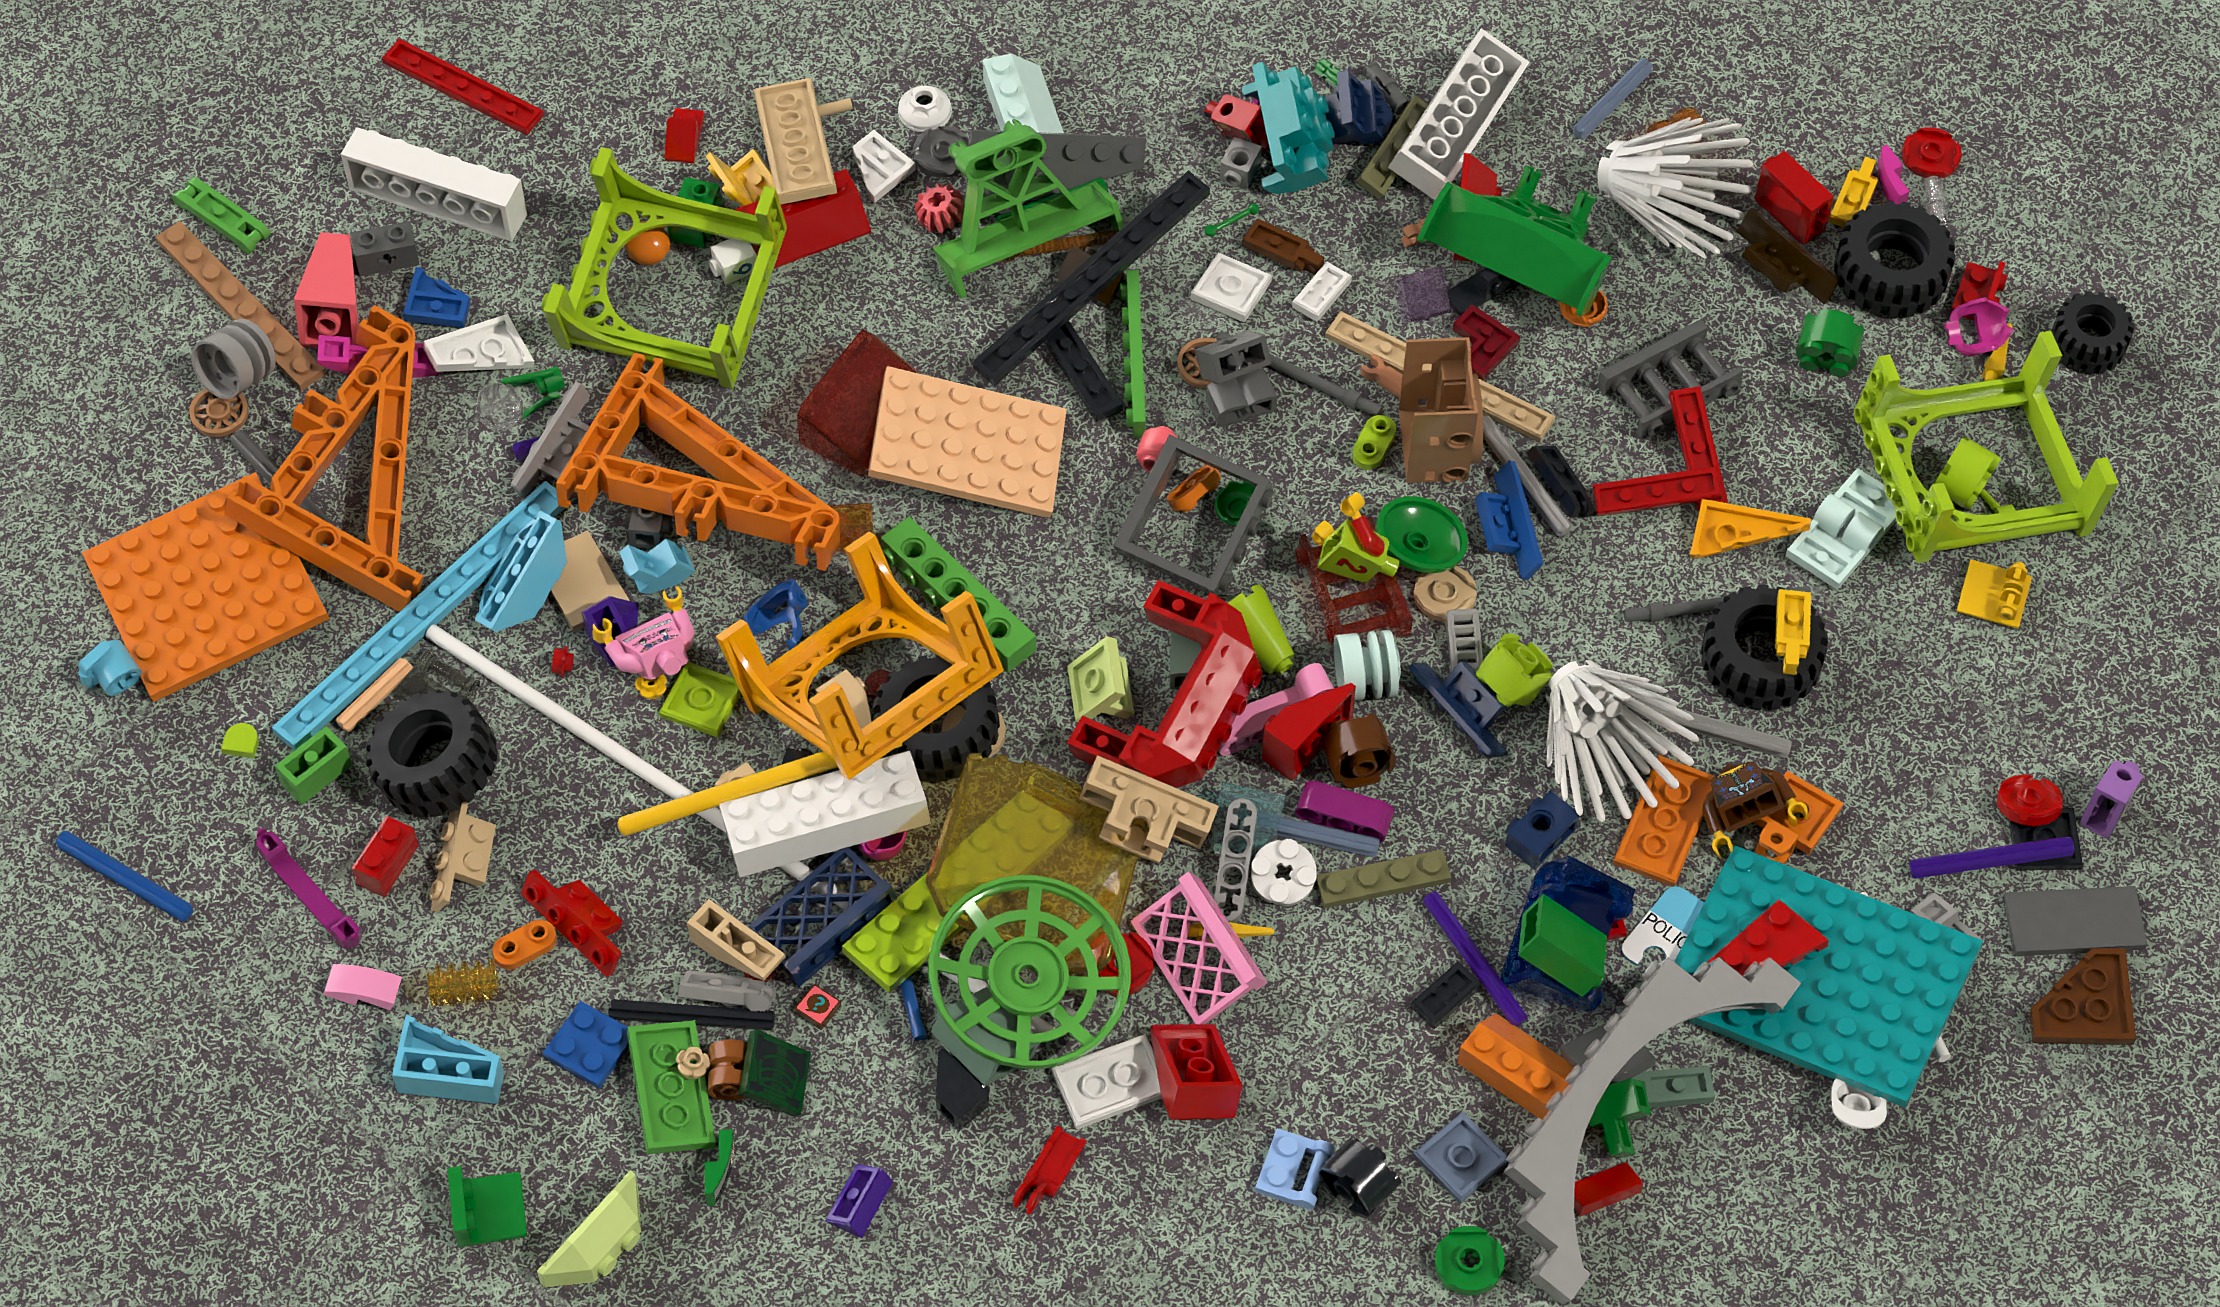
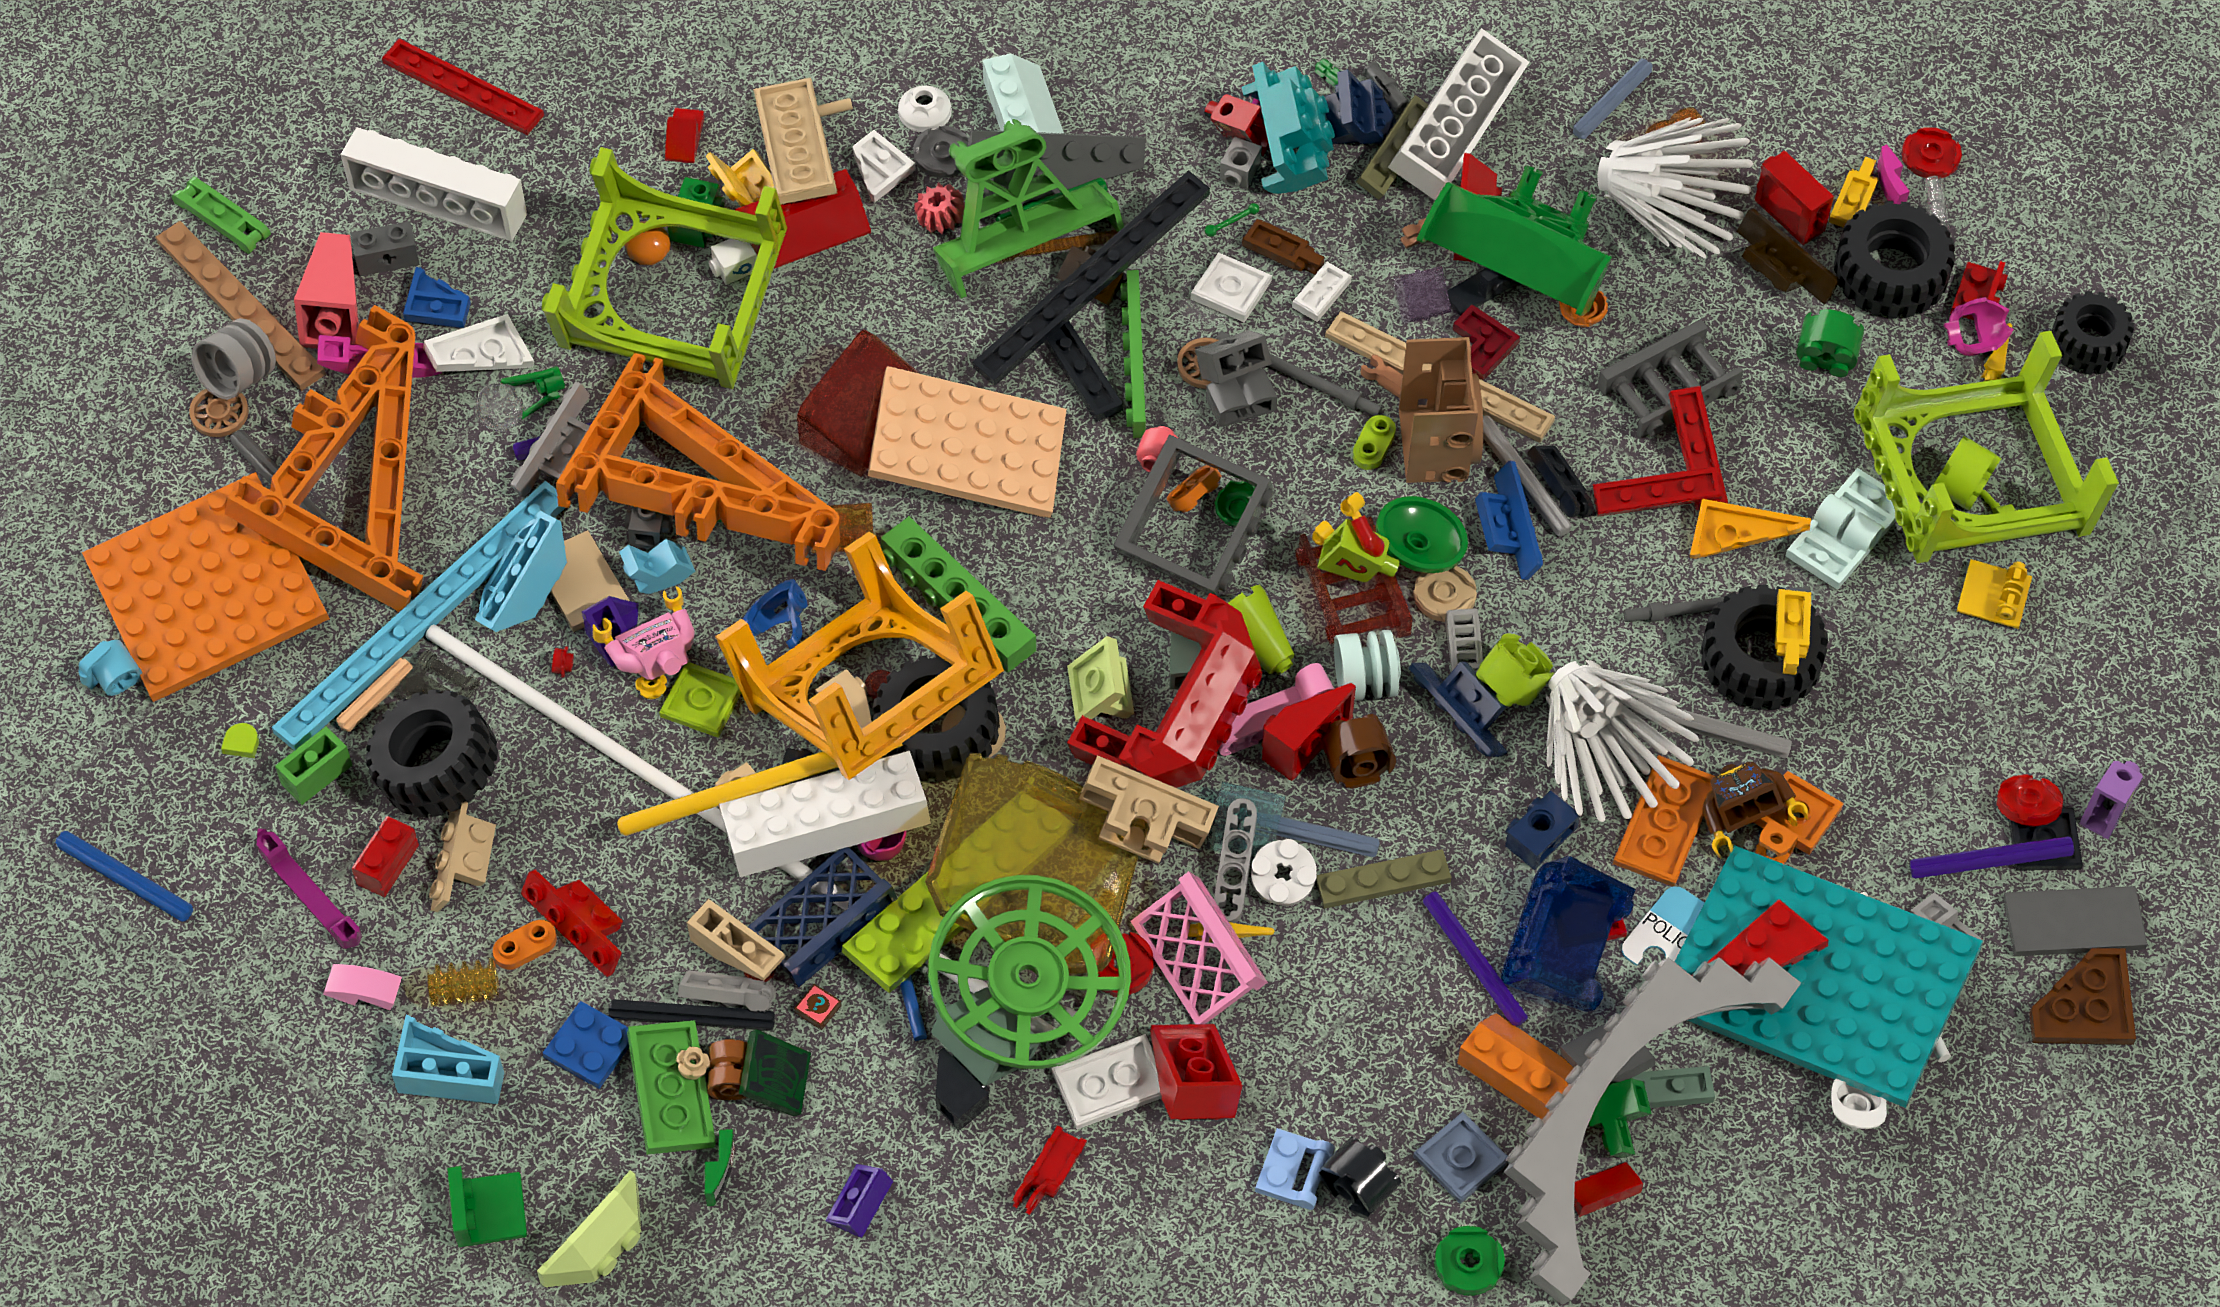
magenta beam [1295,781,1395,843] -> none
black plate [1410,961,1482,1029] -> none
green brick [1518,894,1607,997] -> none

